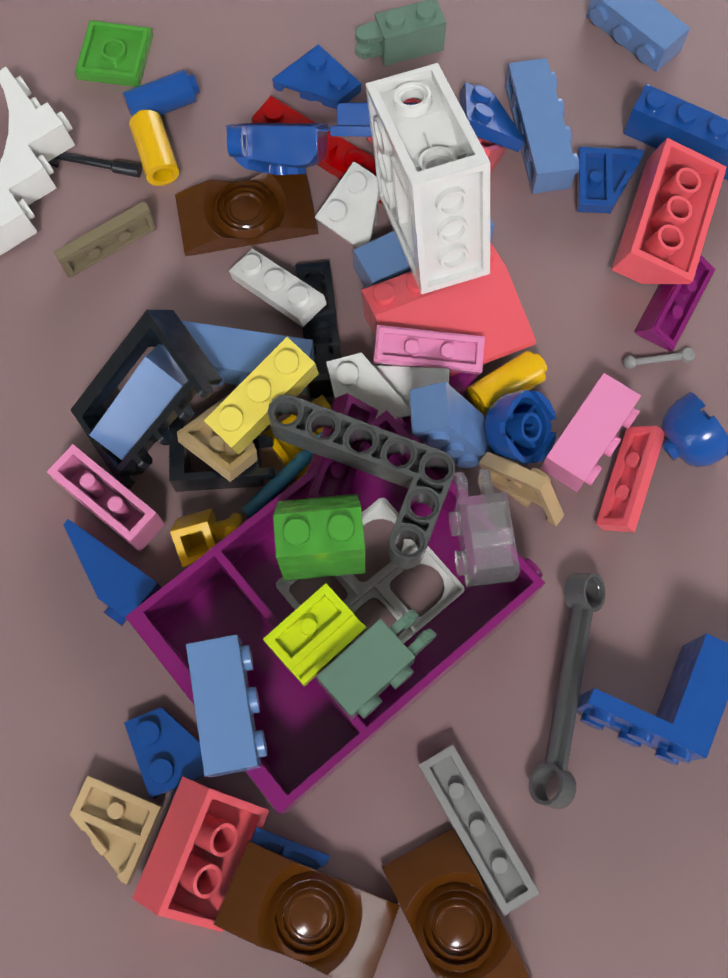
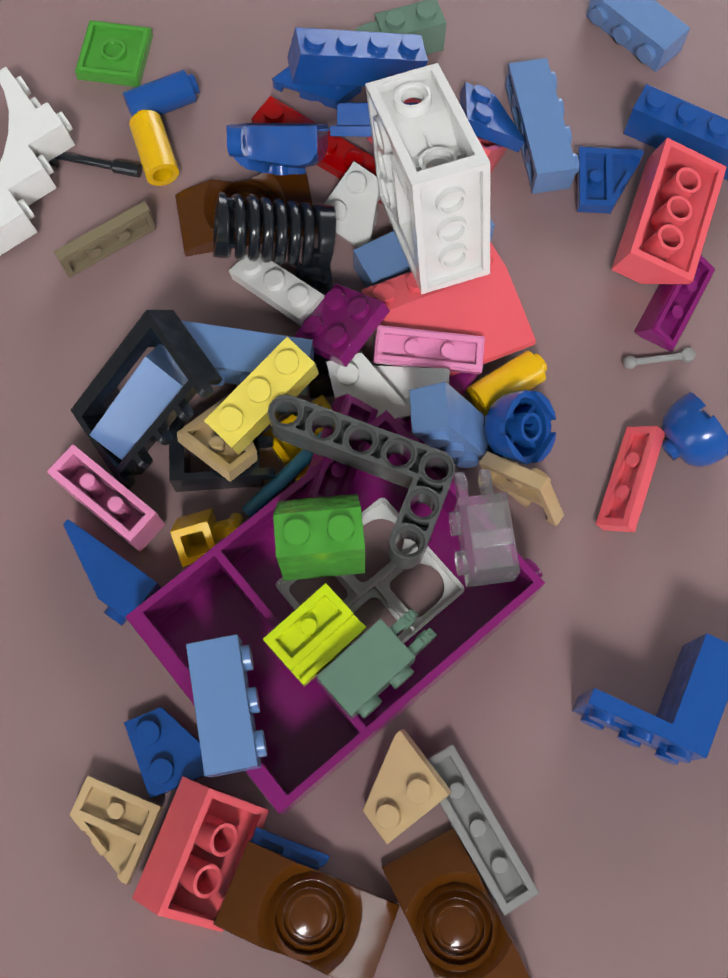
dark grey piece [529,573,605,809] -> none
bright pink brick [540,373,641,492] -> none
none -> black piece [213,192,336,269]
none -> blue brick [287,27,428,87]
none -> magenta plate [293,284,390,367]
none -> tan wing [363,729,452,844]

